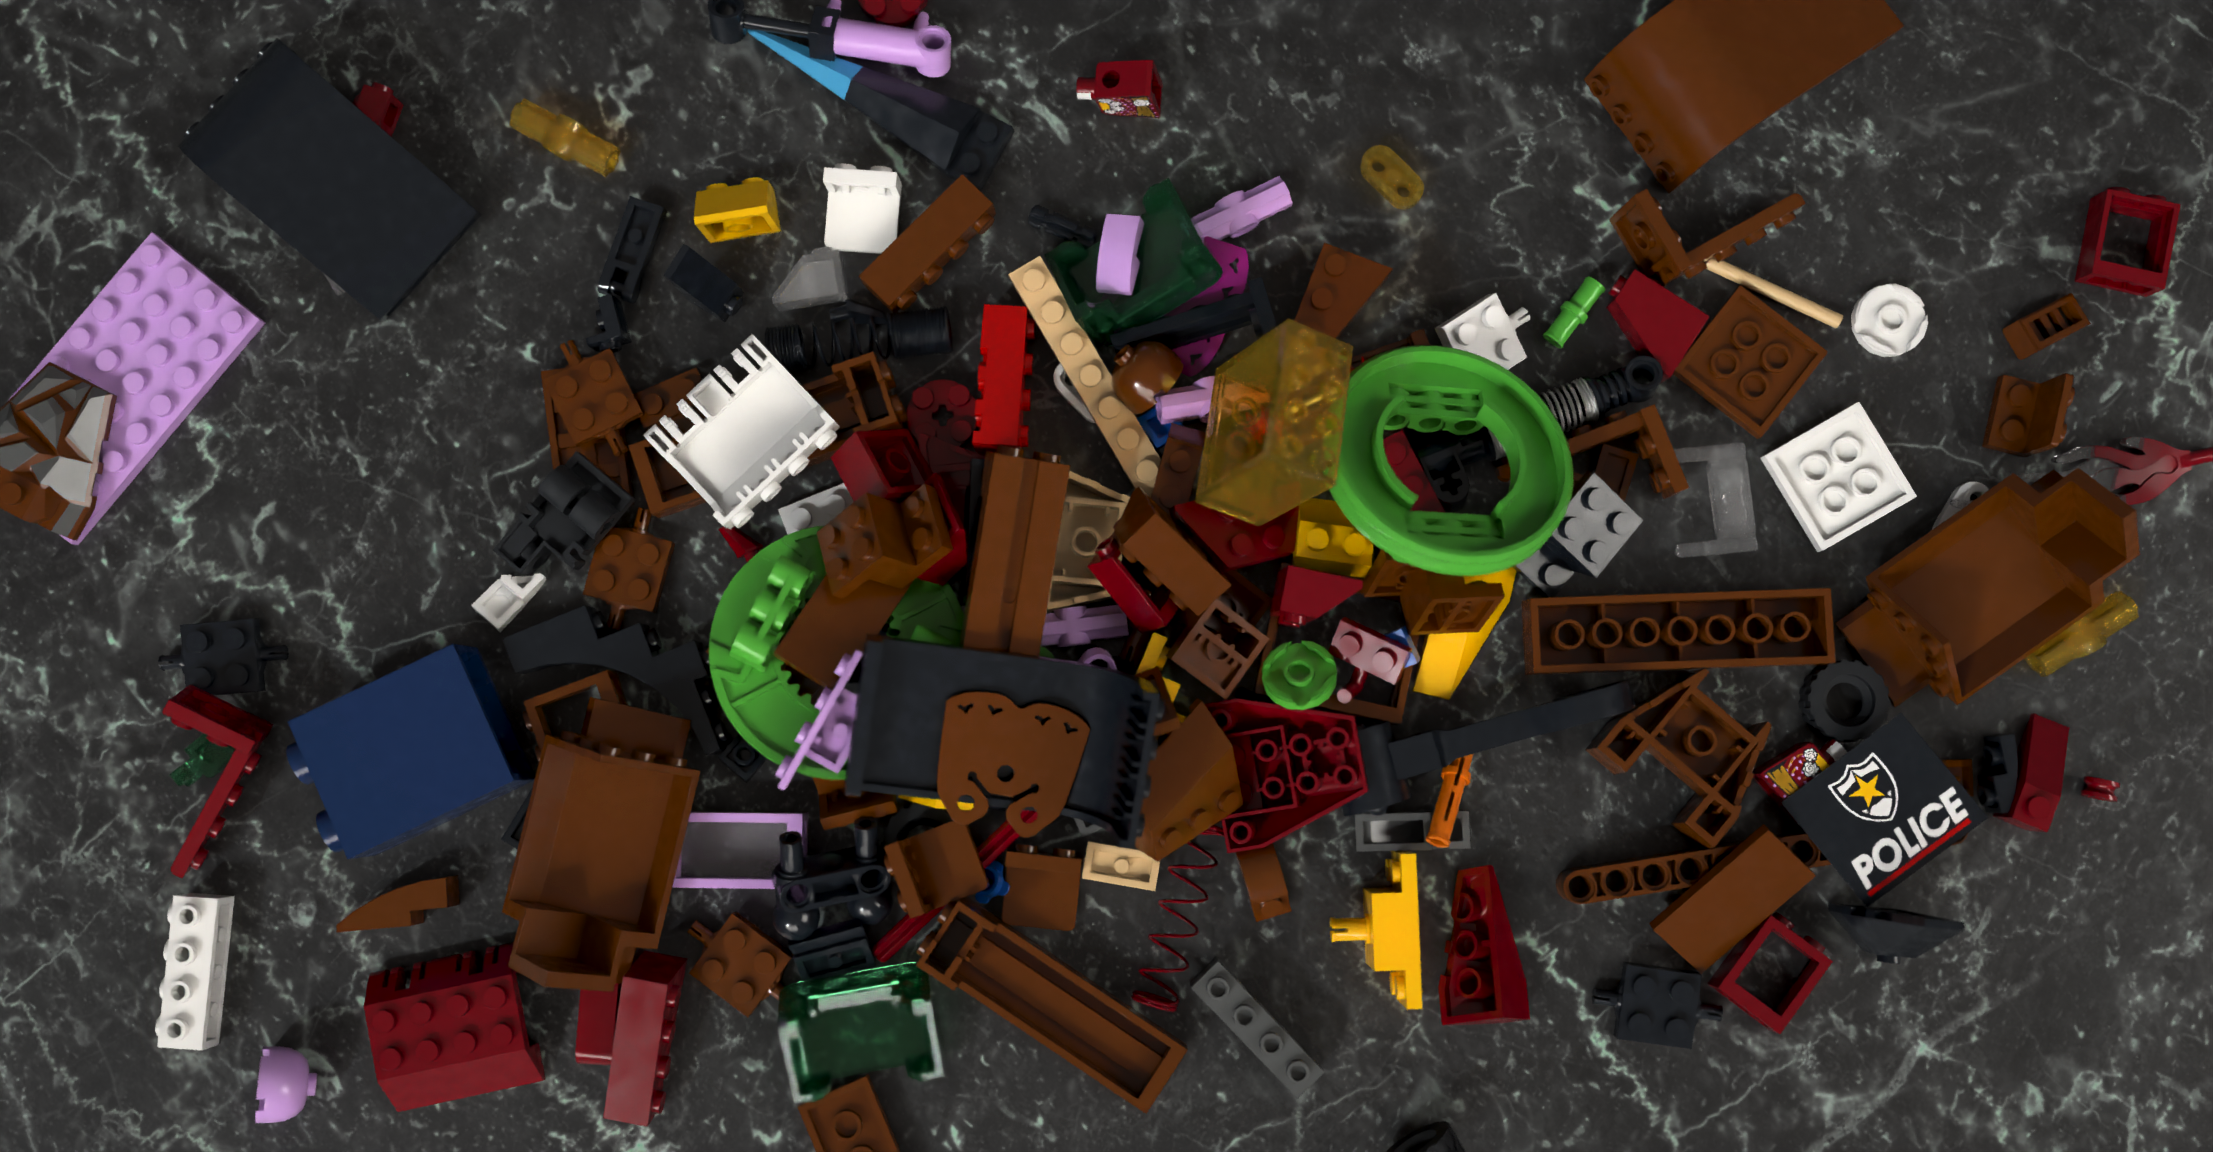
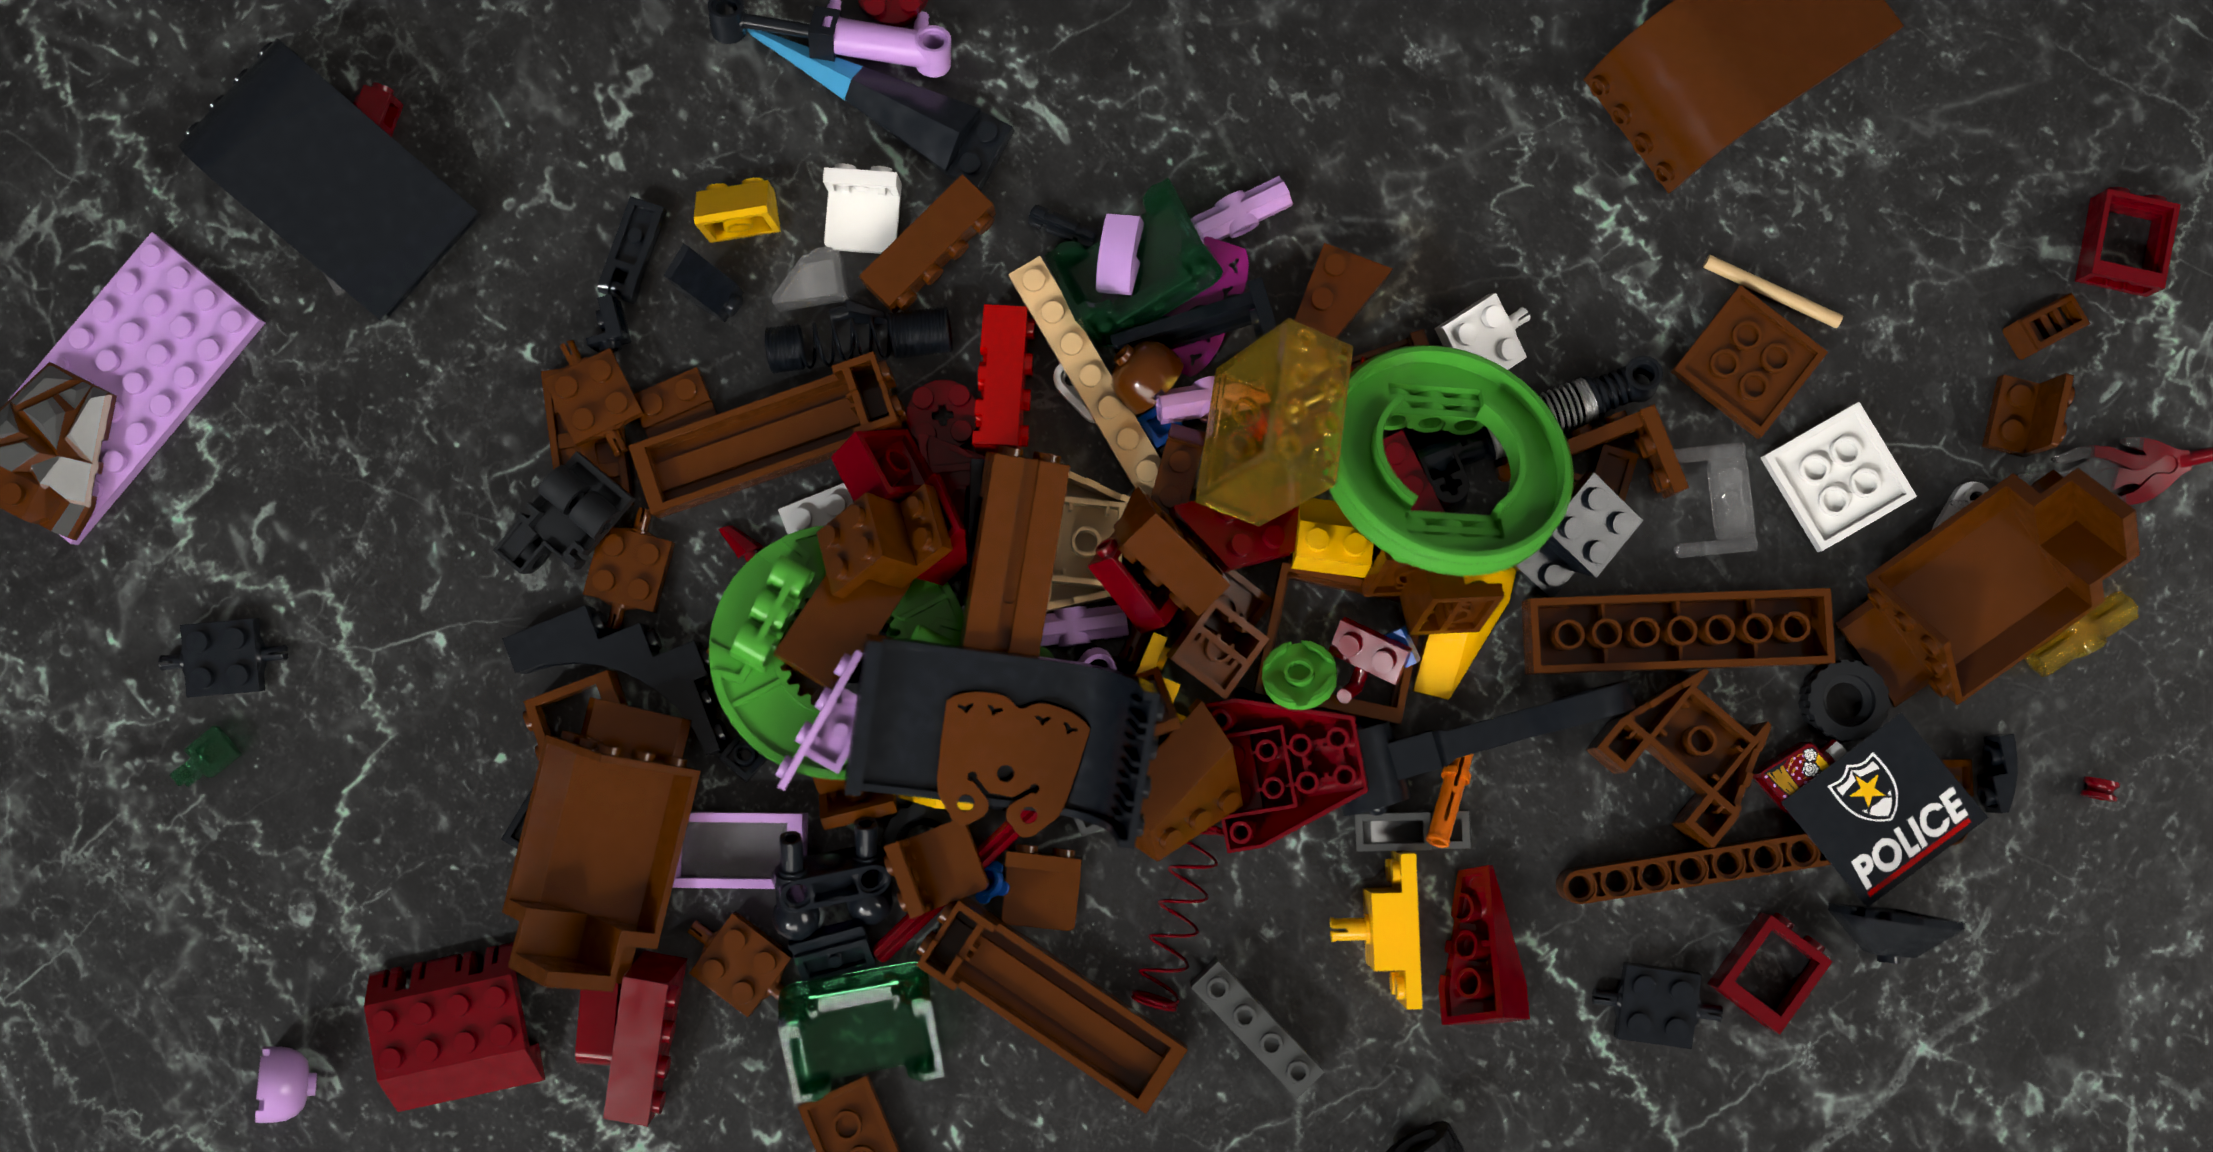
white brick [155,893,234,1050] -> none
dark red bracket [162,684,273,879] -> none
dark blue brick [286,644,535,859] -> none
reddish brown slope [336,875,460,932] -> none
white slope [471,573,546,632] -> none
clear yellow piece [509,98,621,177] -> none
white hinge [643,334,840,529] -> none
dark red torso [1076,60,1163,118] -> none
tan plate [1082,841,1160,891] -> none
reddish brown brick [1235,843,1291,922] -> none
dark red slope [1269,565,1364,628] -> none
clear yellow plate [1360,145,1424,210] -> none
bright green pin [1543,276,1606,349] -> none
dark red slope [1607,269,1710,383] -> none
reddish brown bracket [1609,189,1806,287] -> none
reddish brown tile [1649,824,1816,974] -> none
white tile [1851,284,1928,357] -> none
dark red slope [1993,714,2069,832] -> none

